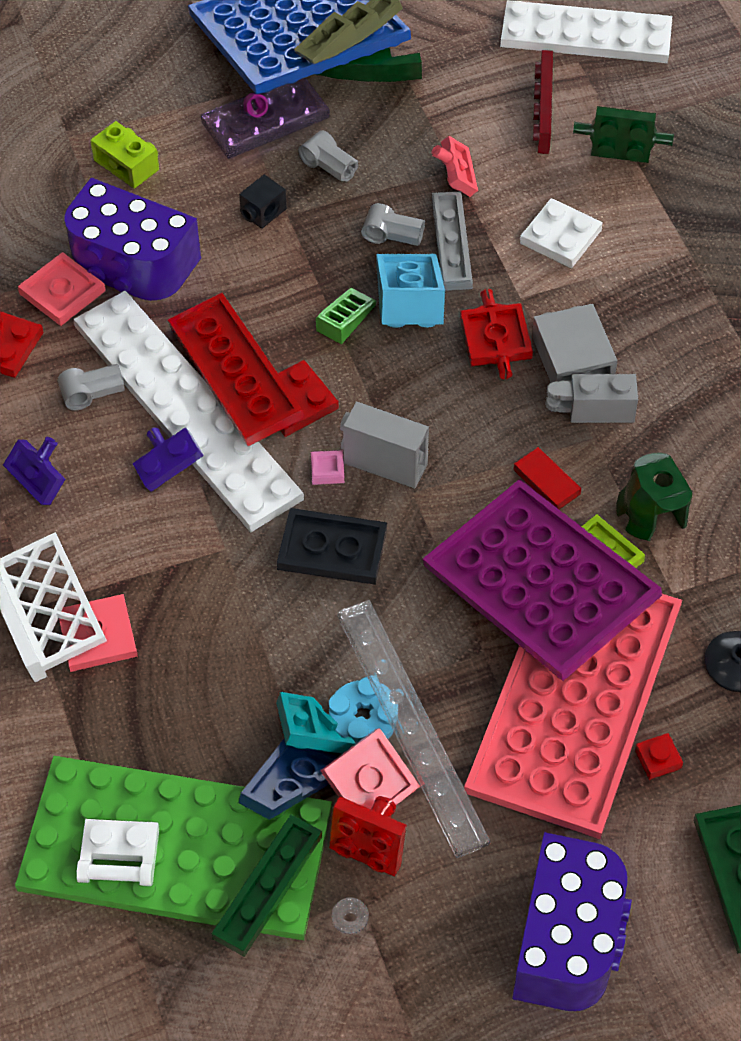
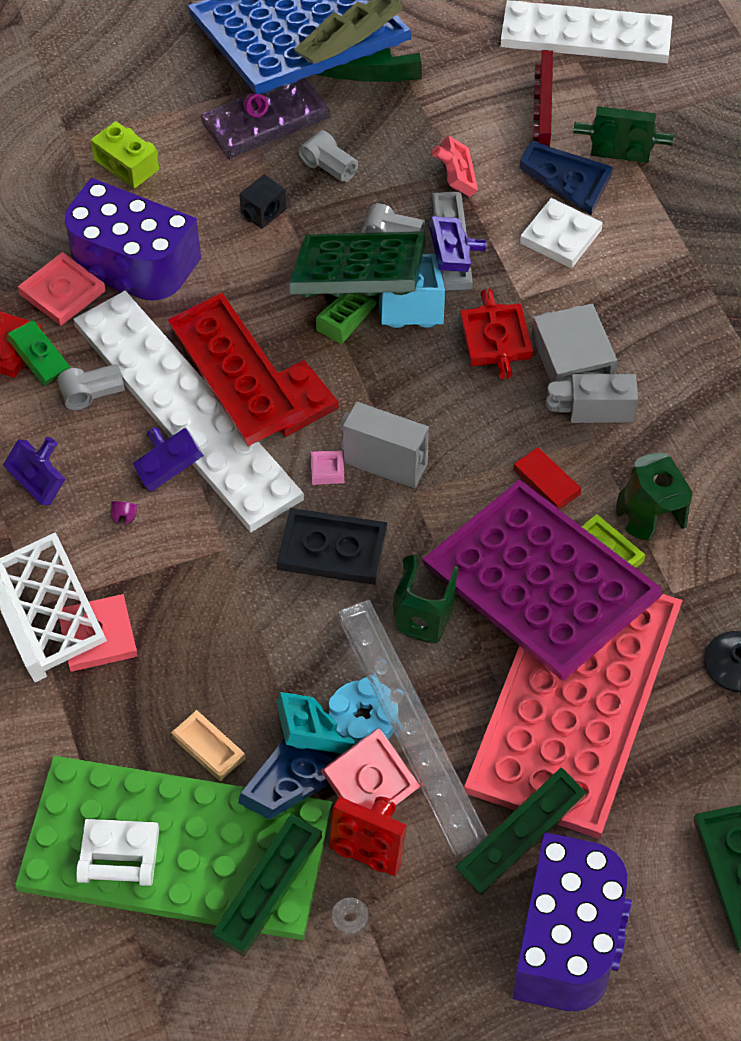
red plate [635,733,683,780] -> none
none -> green plate [6,320,71,386]
none -> magenta hinge [110,501,138,525]
none -> light nougat tile [171,710,246,782]
none -> dark green plate [289,231,426,297]
none -> dark green piece [393,554,458,644]
none -> dark purple plate [429,216,487,272]
none -> dark green plate [456,767,587,896]
none -> dark blue wing [519,141,613,215]

